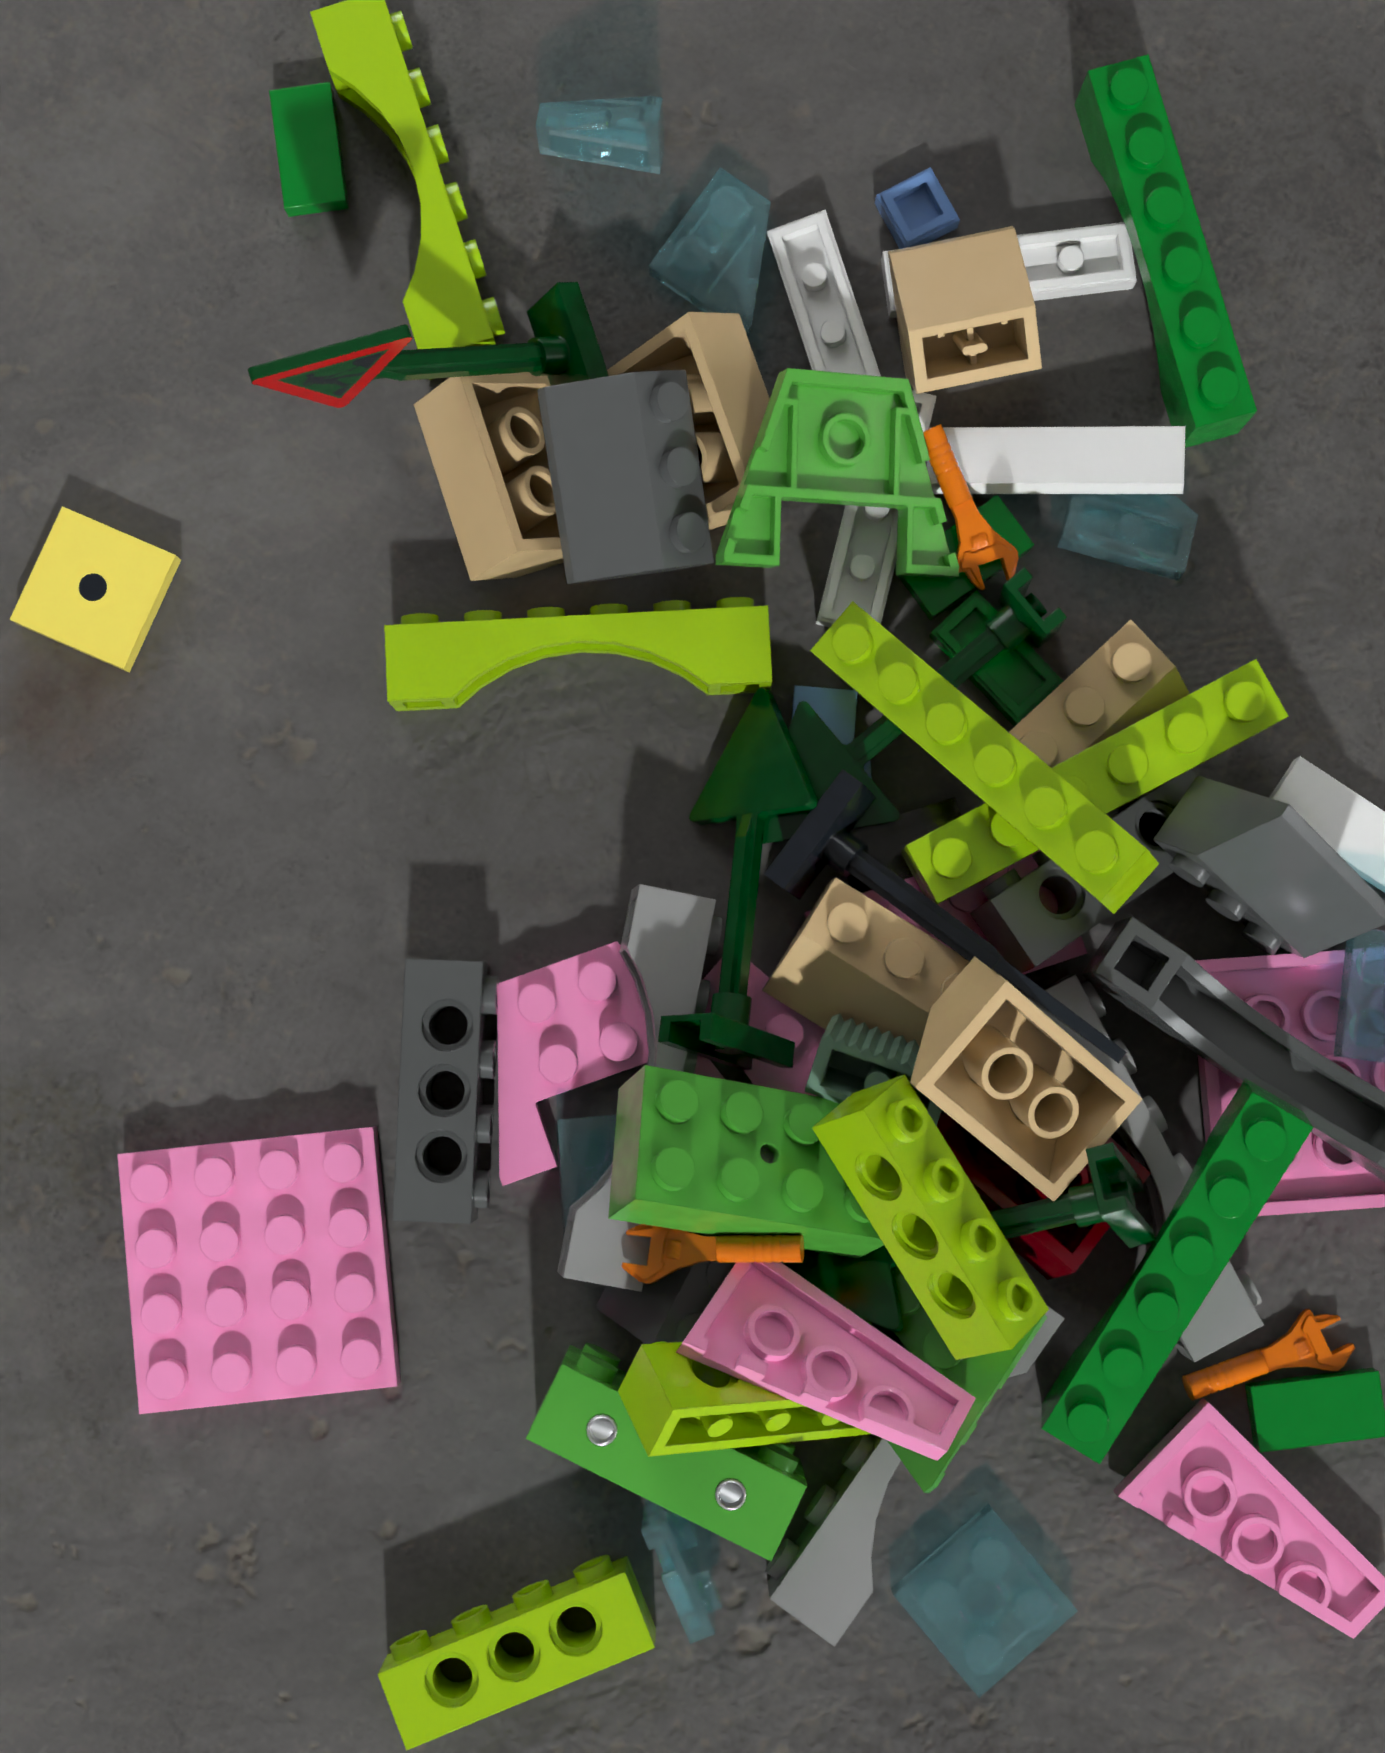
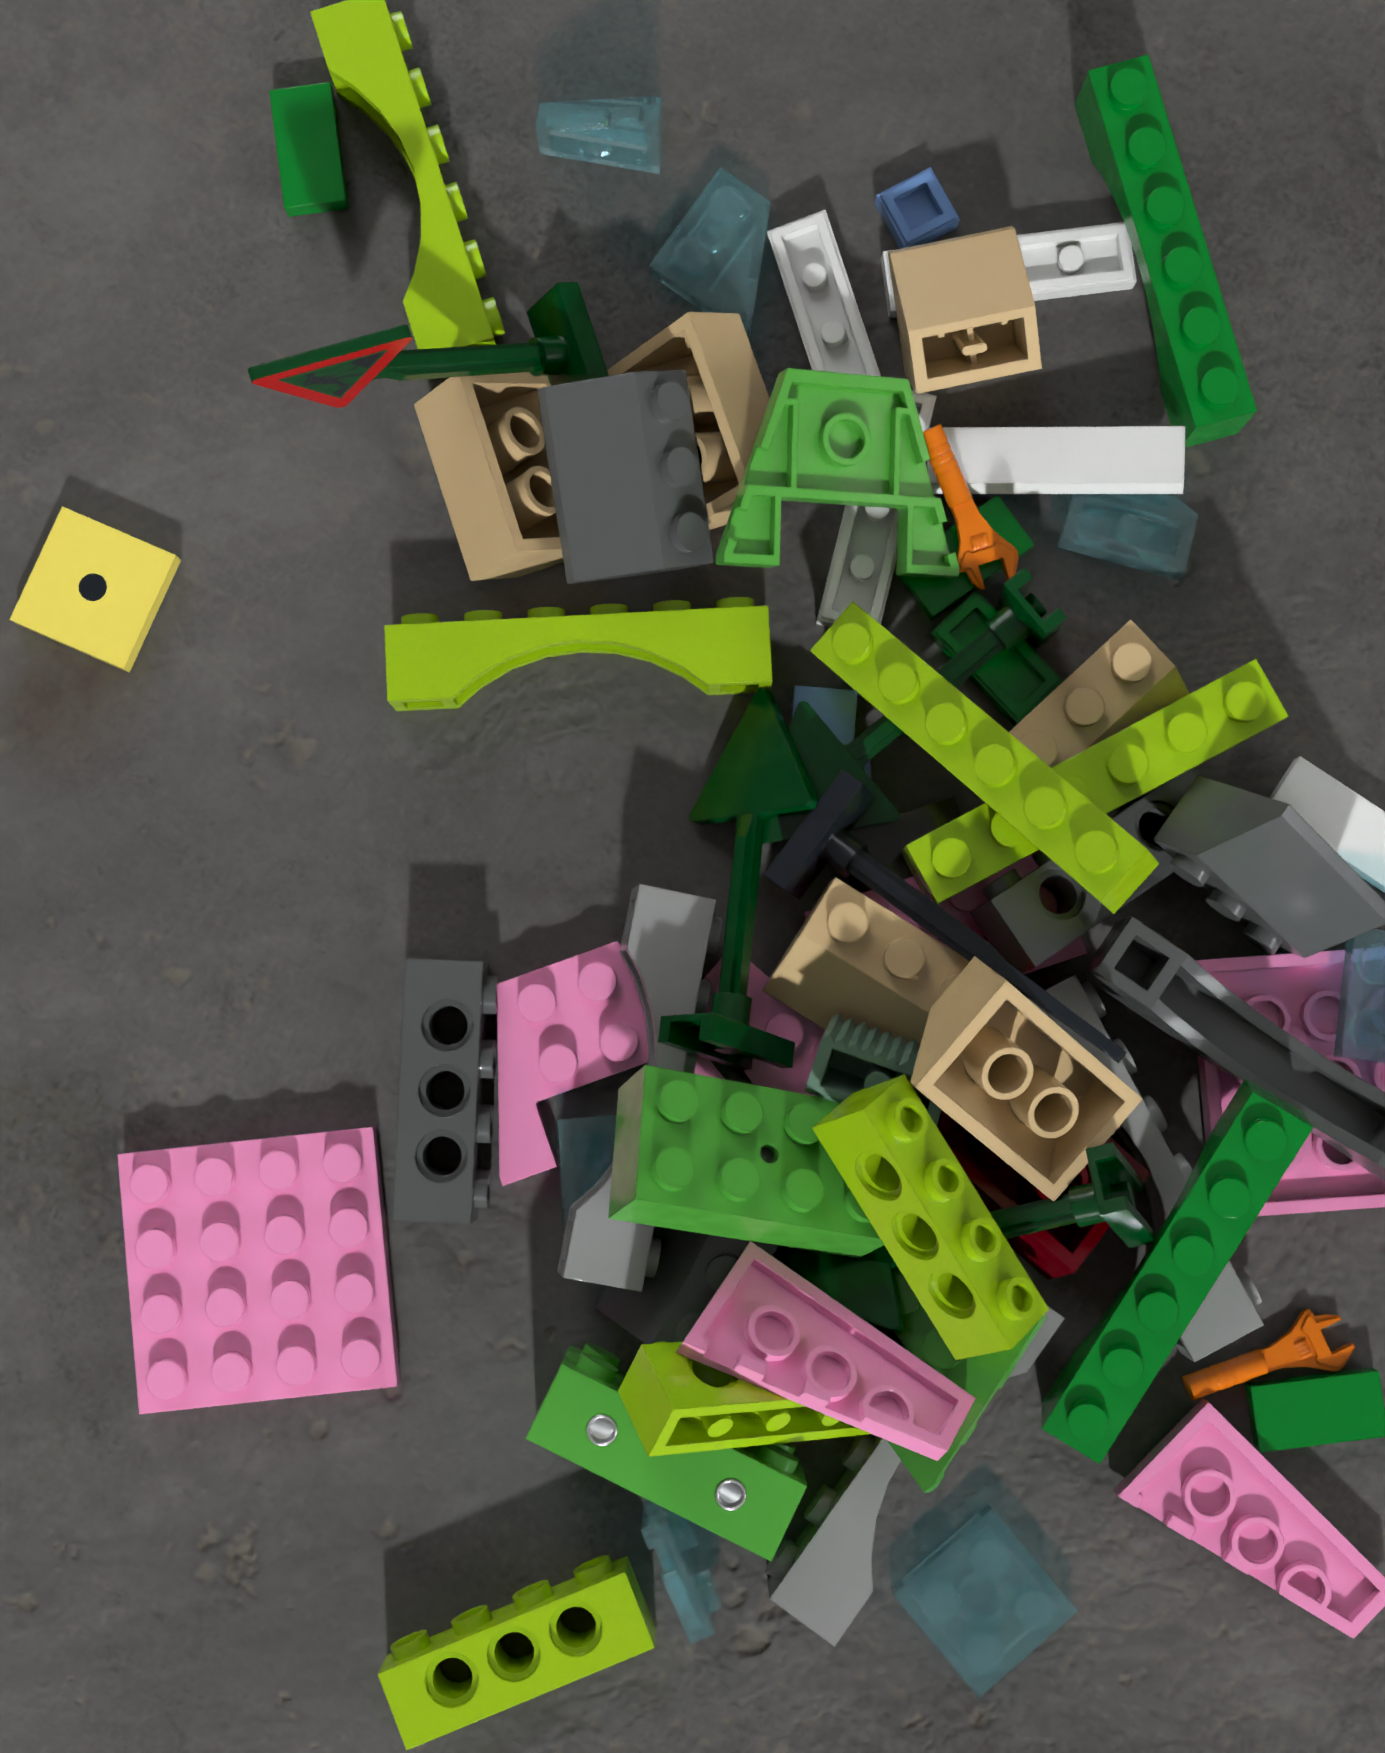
orange piece [622,1224,804,1284] -> none

